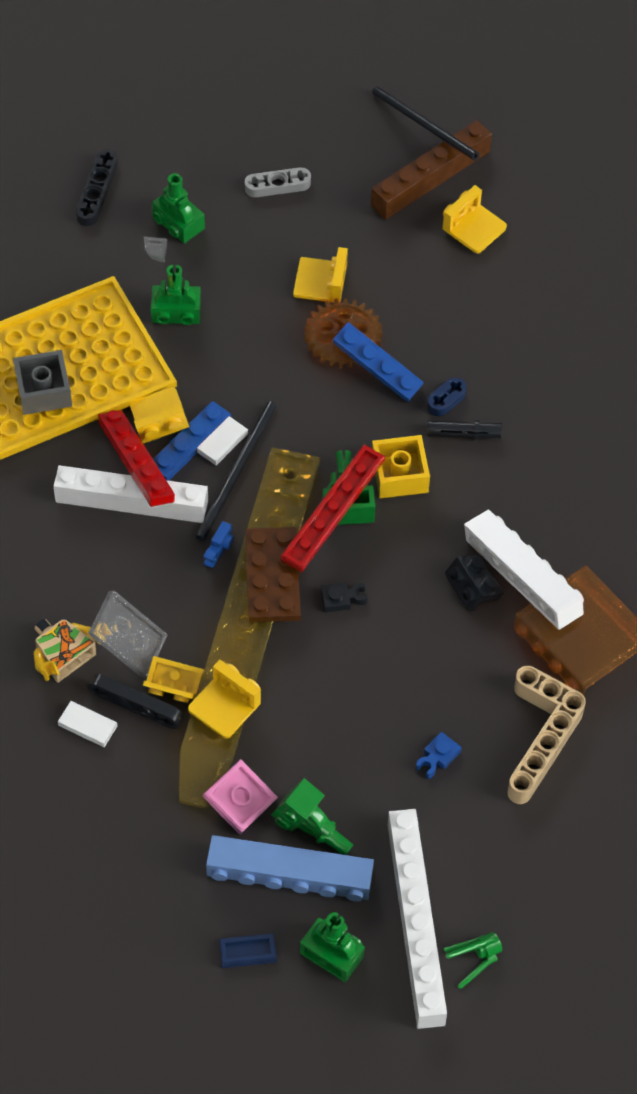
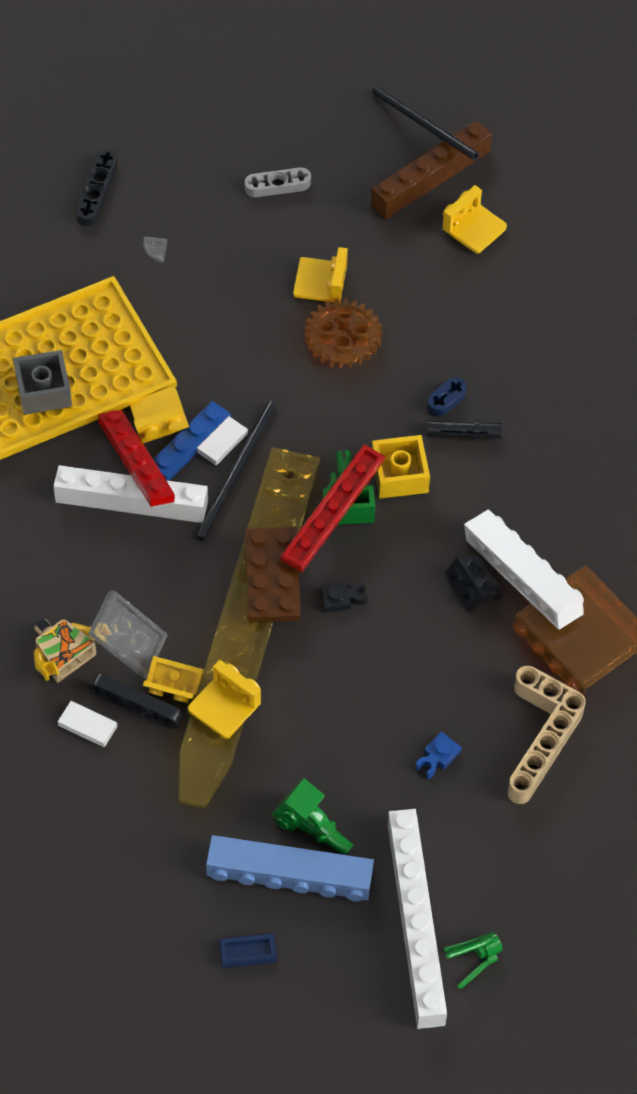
green brick [151,265,201,325] -> none
green brick [152,173,205,244] -> none
bright pink tile [202,759,278,835] -> none
blue plate [203,521,234,569] -> none
green brick [300,912,365,983] -> none
blue plate [332,322,424,403] -> none

